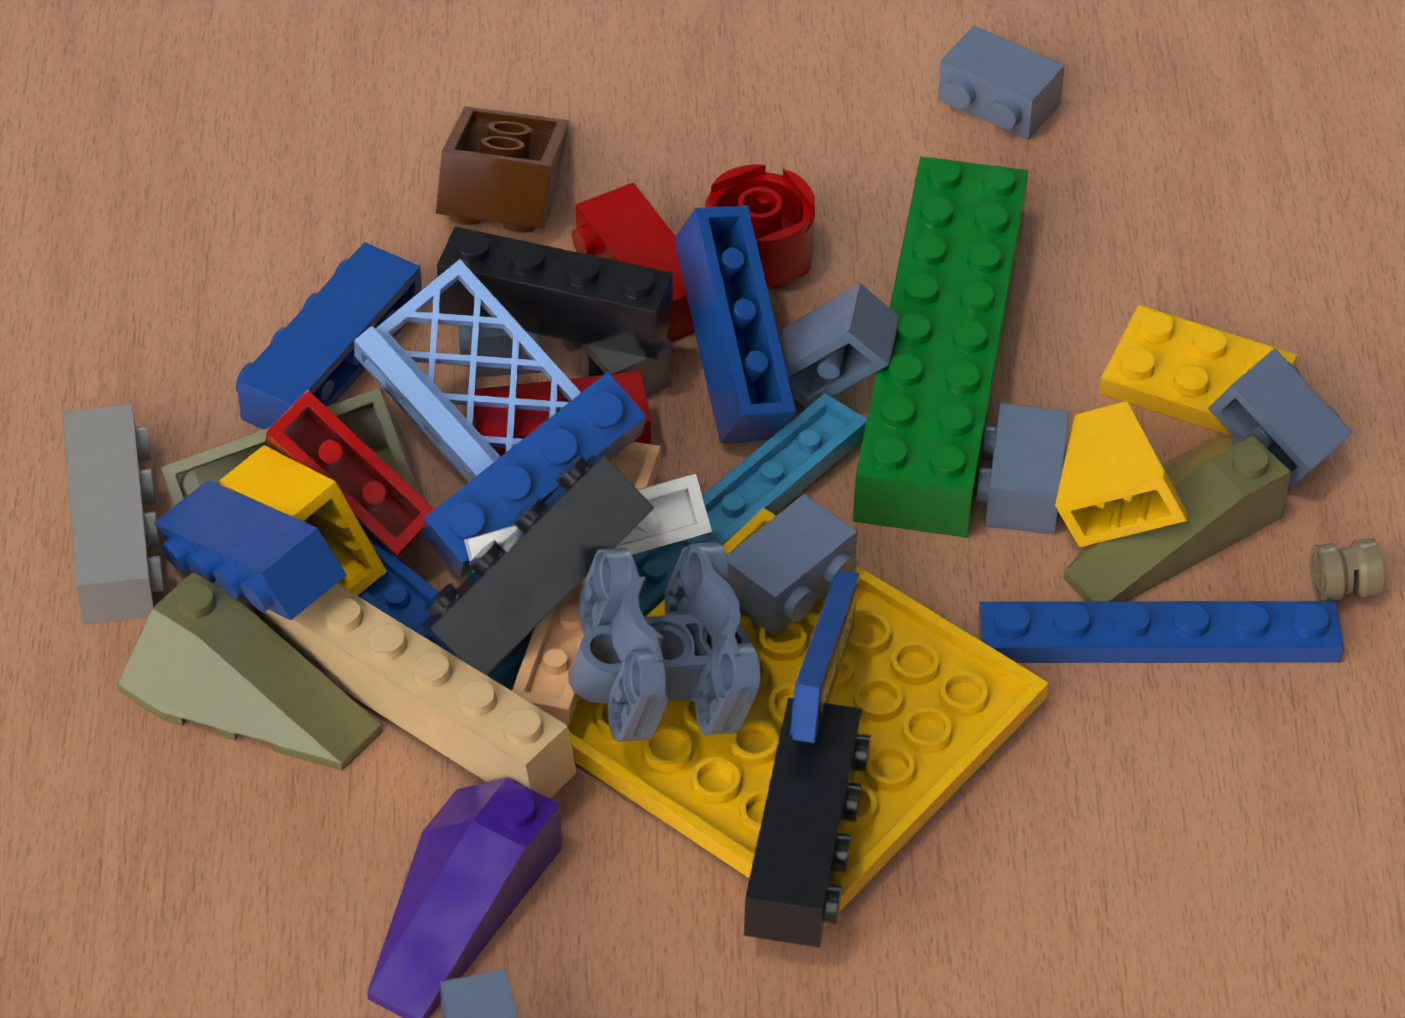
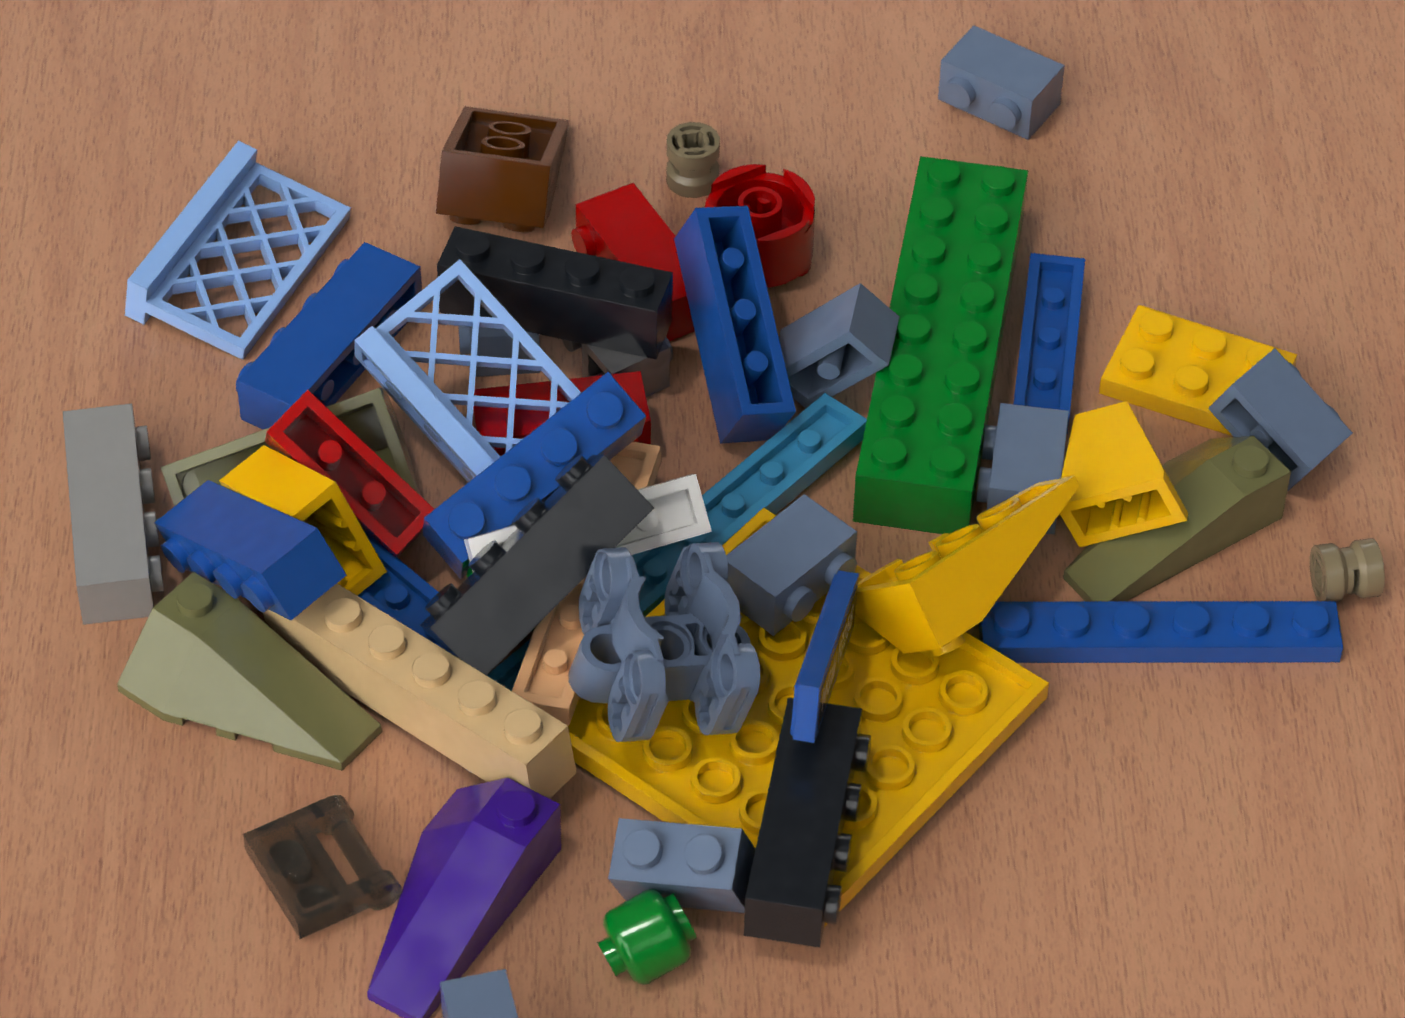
none -> light blue fence [125,141,351,360]
none -> clear smoke plate [243,795,403,939]
none -> green head [597,889,698,985]
none -> sand blue brick [608,818,756,913]
none -> dark tan wheel [666,122,720,198]
none -> yellow wedge [855,476,1079,657]
none -> blue plate [1013,253,1085,434]

